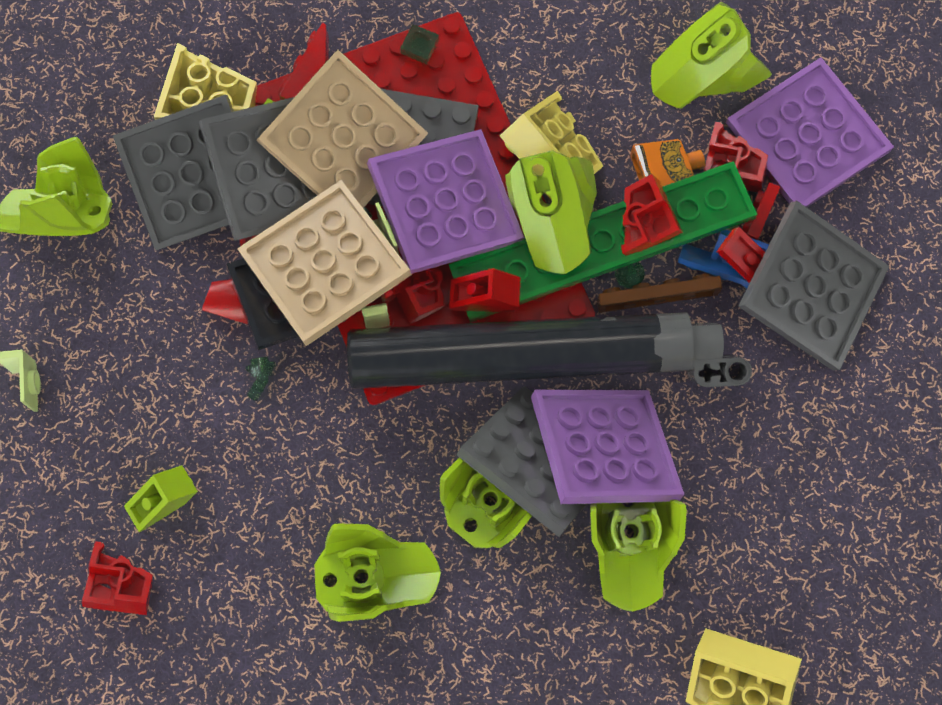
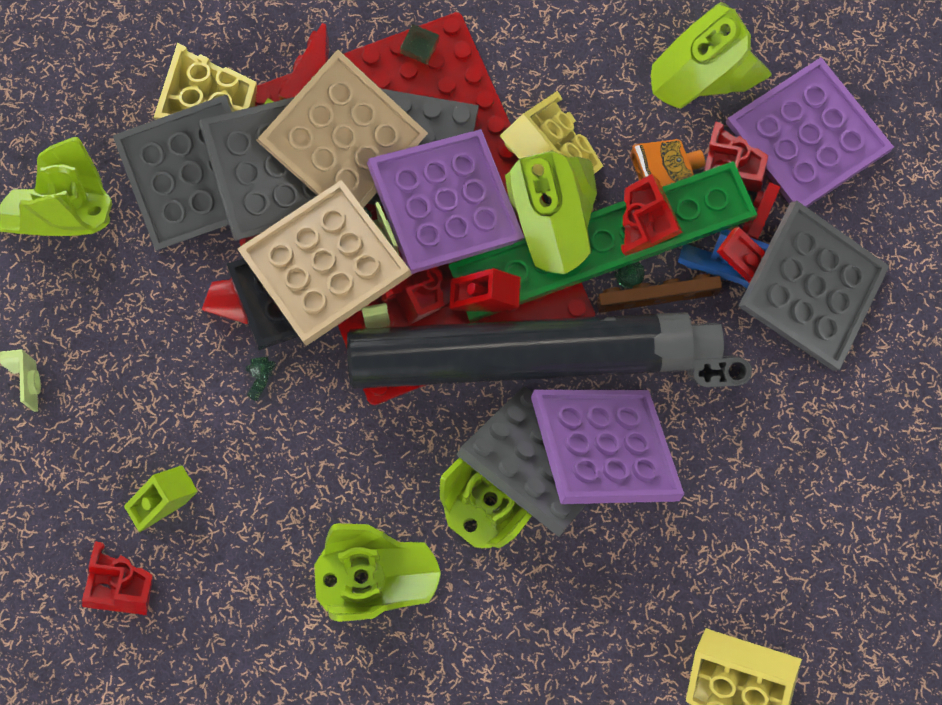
lime piece [590,500,687,612] -> none

